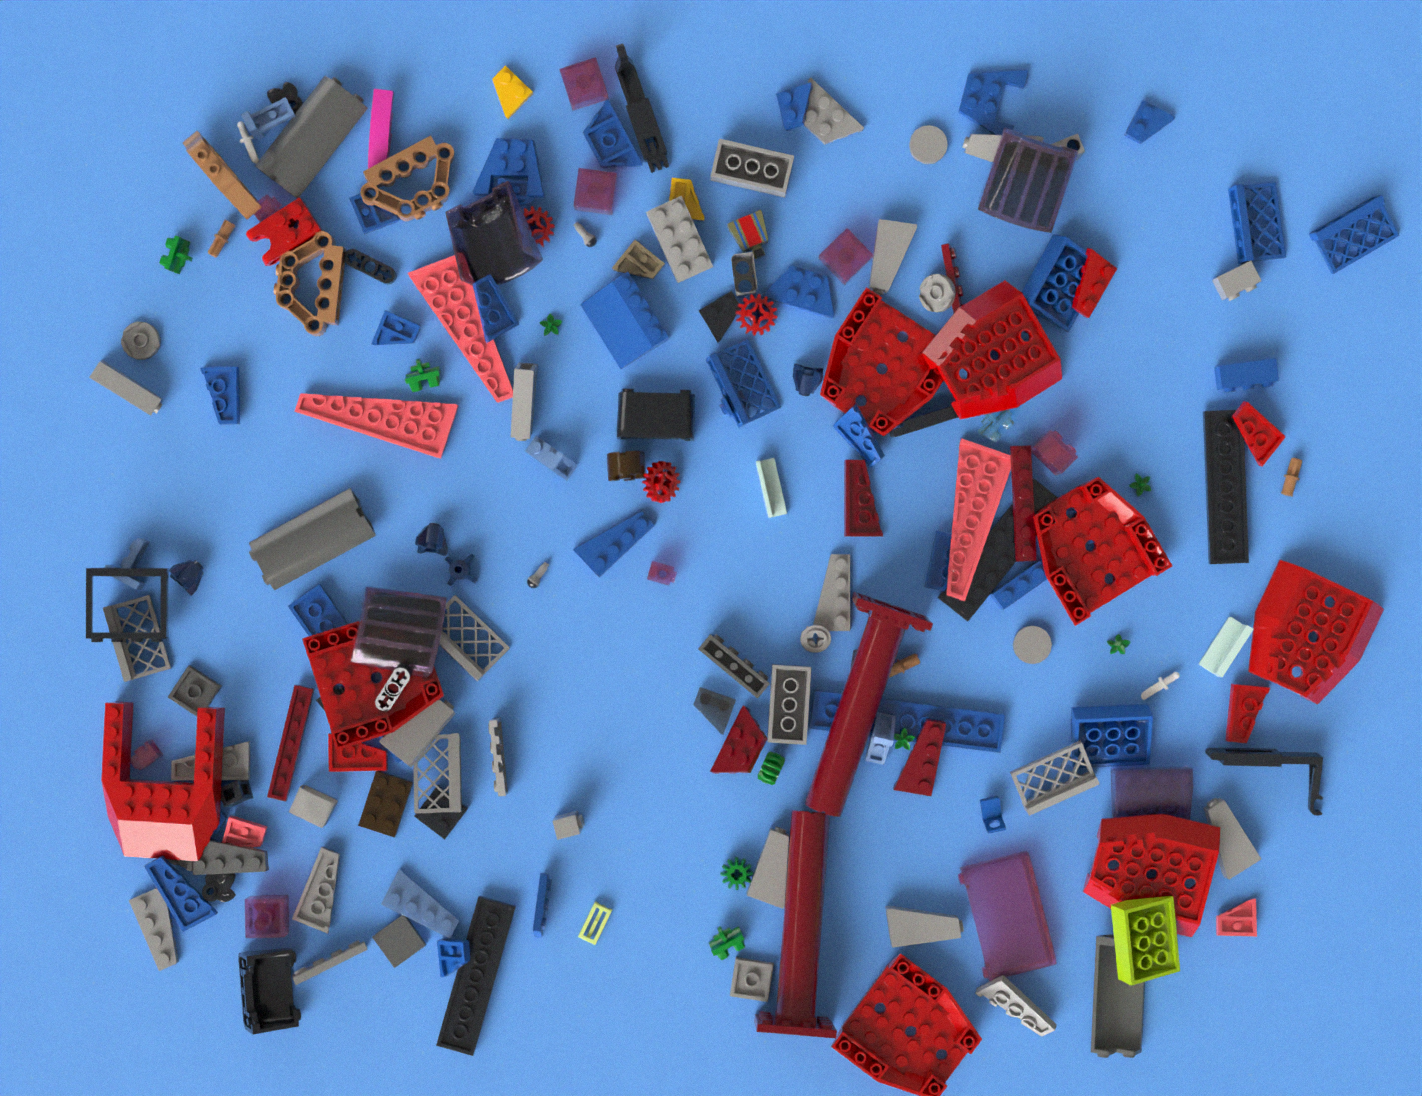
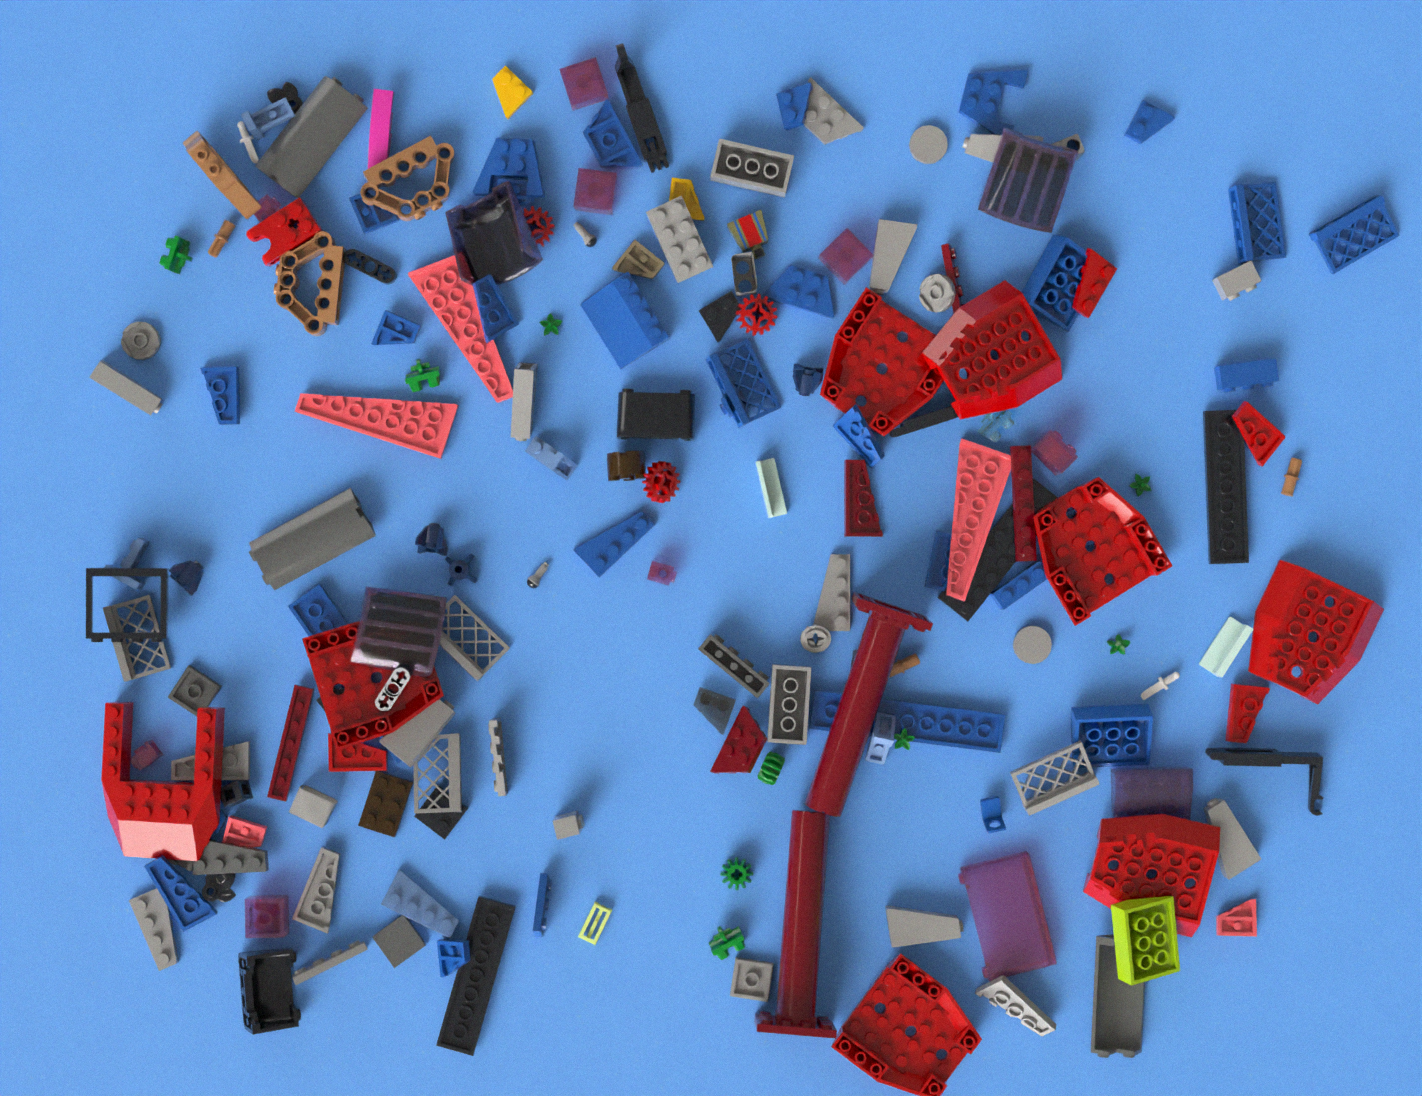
light grey slope [746,827,789,909] -> none
dark red wing [893,719,946,796] -> none

